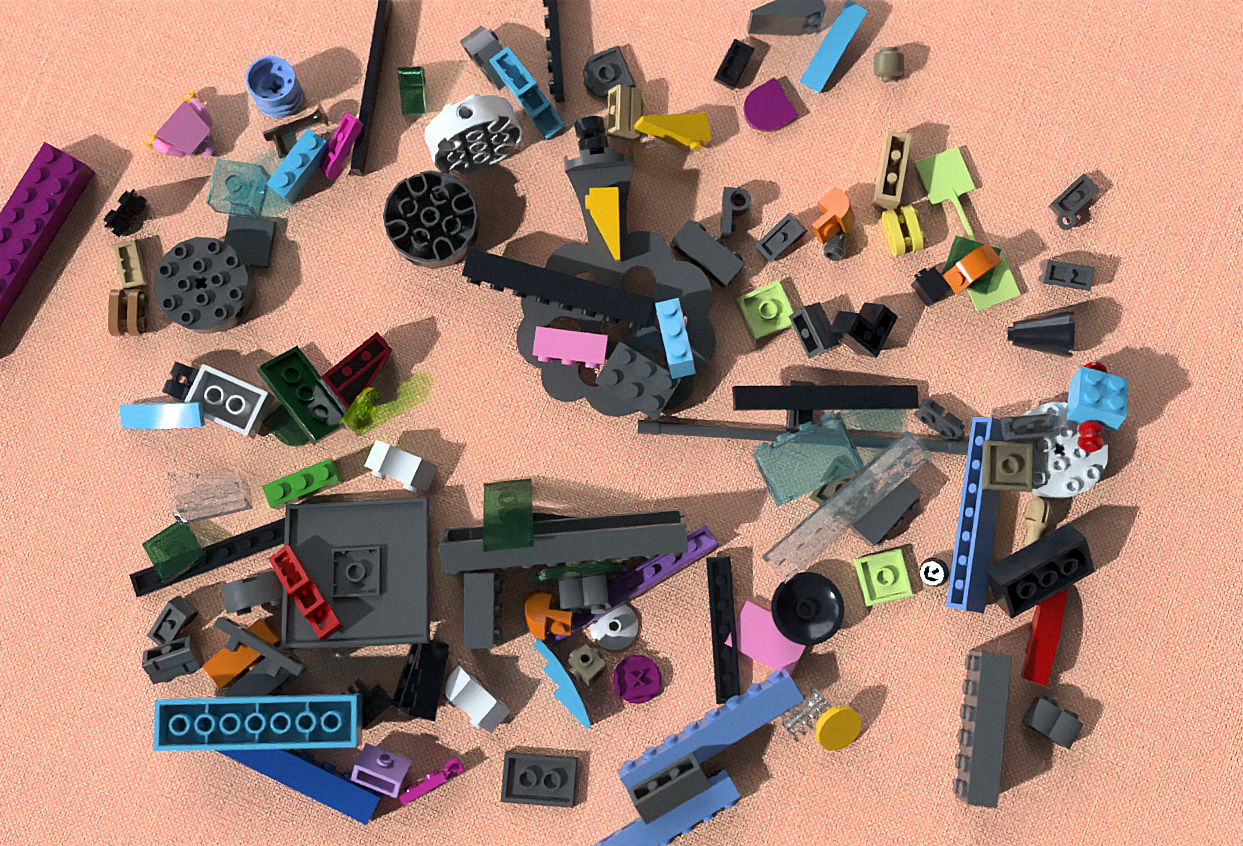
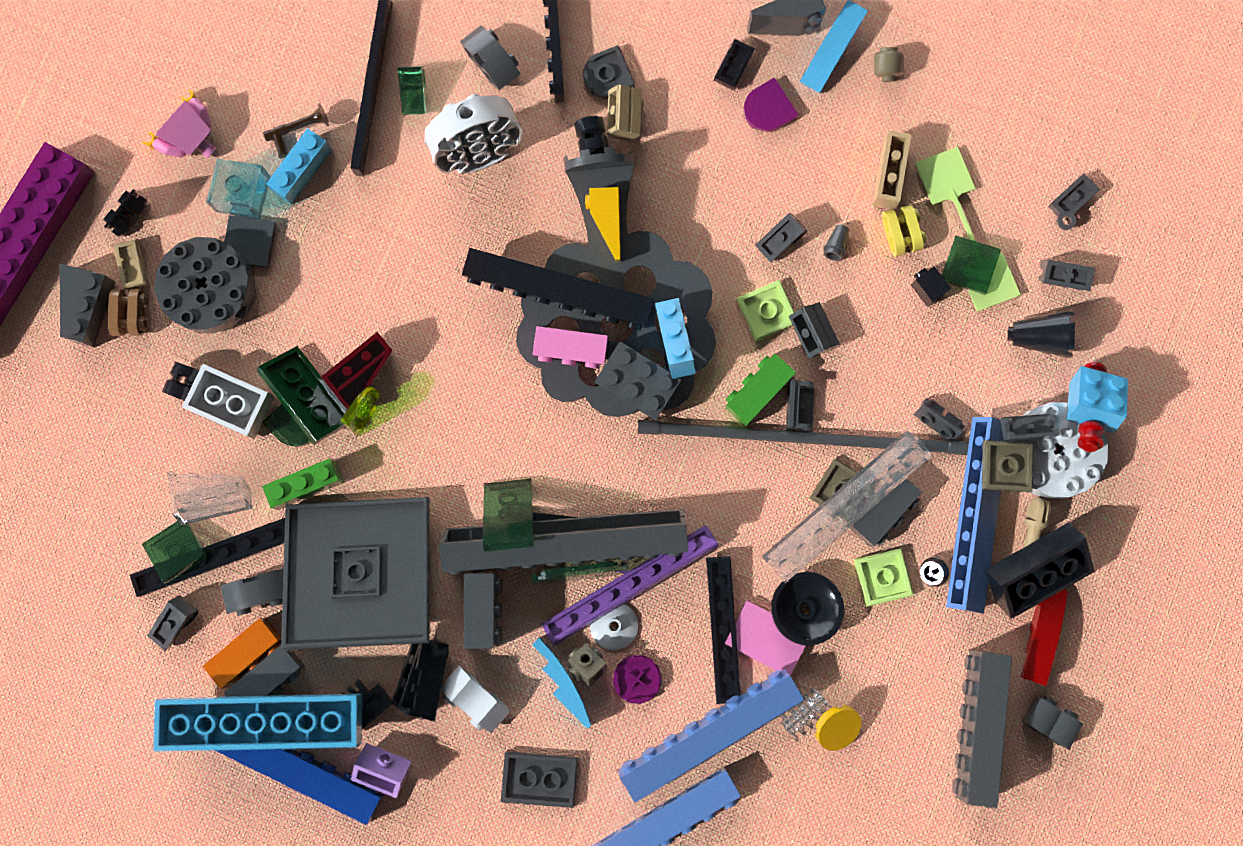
medium azure slope [119,401,205,429] -> none
dark grey brick [142,635,202,685] -> none
dark grey hinge [213,616,308,677] -> none
light blue wheel [245,55,303,118] -> none
red slope [268,544,344,641] -> none
dark pink hinge [320,112,363,180] -> none
white brick [364,440,438,493] -> none
dark grey brick [383,170,480,269] -> none
dark pink hinge [399,758,466,805] -> none
medium azure slope [489,46,565,141] -> none
orange brick [525,591,573,640] -> none
dark grey brick [559,575,612,617] -> none
dark grey brick [627,752,711,825] -> none
yellow slope [634,112,712,151] -> none
dark grey brick [671,219,744,289] -> none
dark grey plate [720,187,751,239] -> none
black tile [732,385,919,411] -> none
clear light blue windscreen [751,411,865,507] -> none
orange brick [811,188,855,245] -> none
black brick [829,302,898,358] -> none
orange brick [942,243,1002,295] -> none
none -> dark grey wedge [60,263,115,348]
none -> bright green brick [725,354,796,427]

